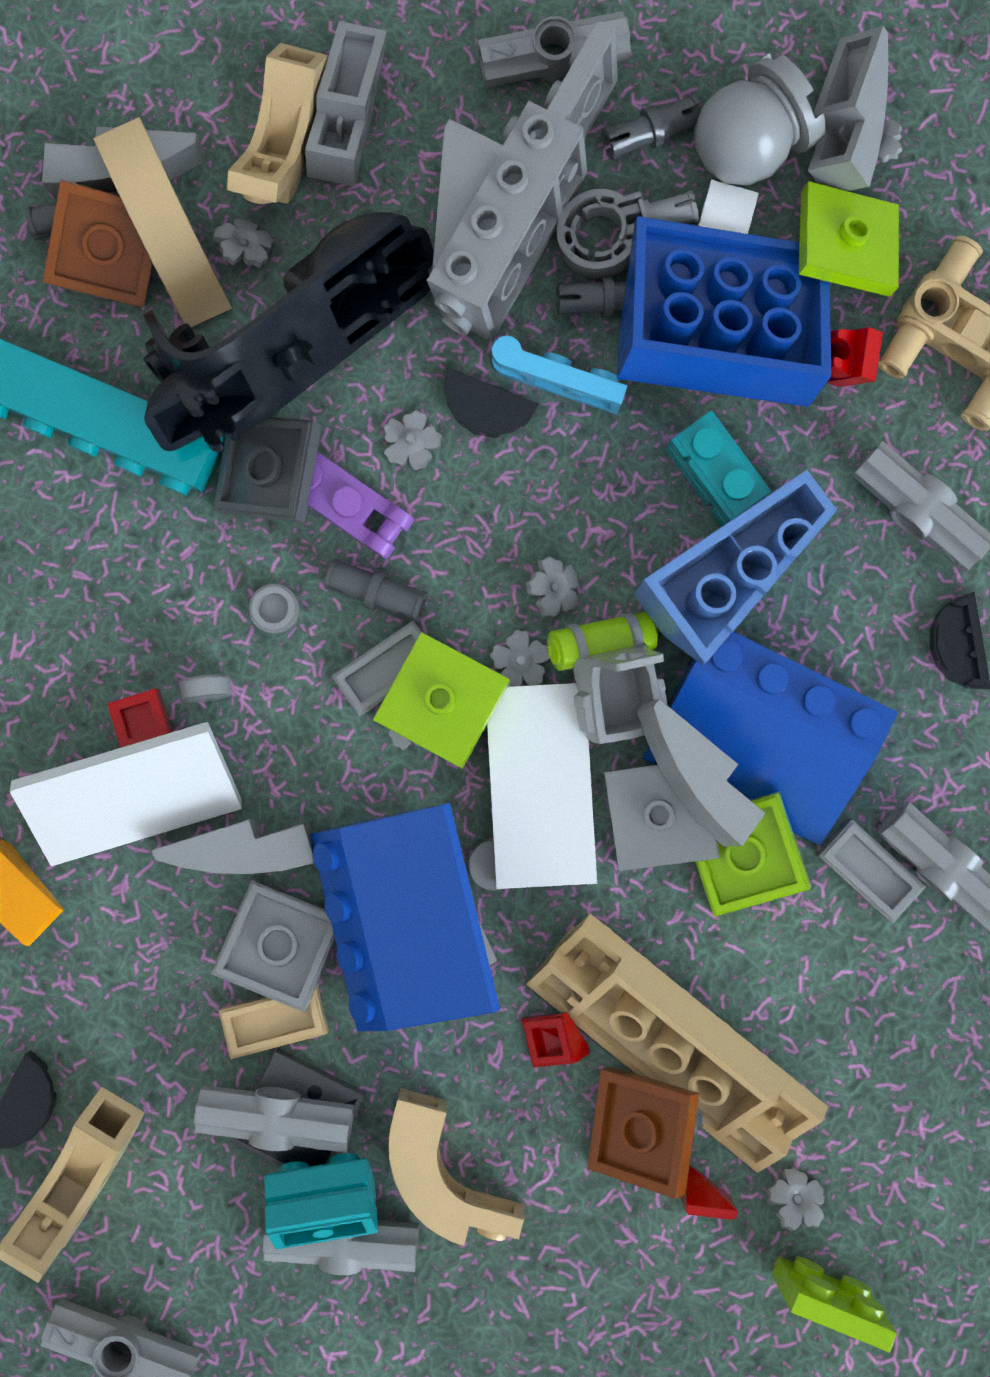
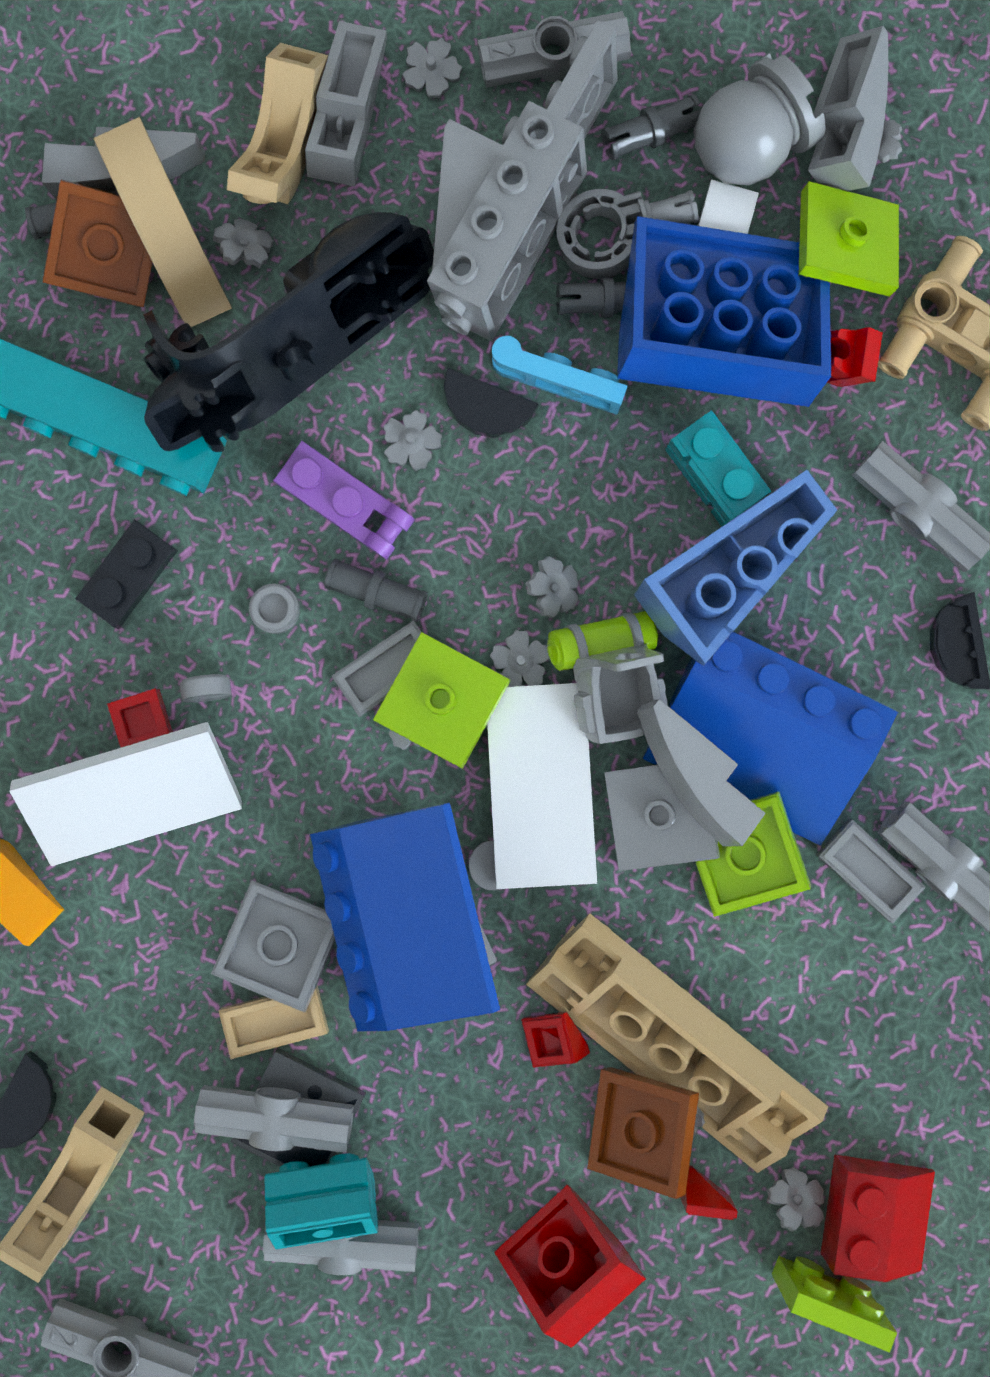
light grey slope [152,817,314,874] -> none
dark grey tile [212,417,322,523] -> none
tan arch [389,1088,524,1246] -> none
none -> black plate [75,519,178,629]
none -> light grey plant [402,38,462,99]
none -> red slope [494,1184,646,1348]
none -> red slope [821,1154,935,1282]

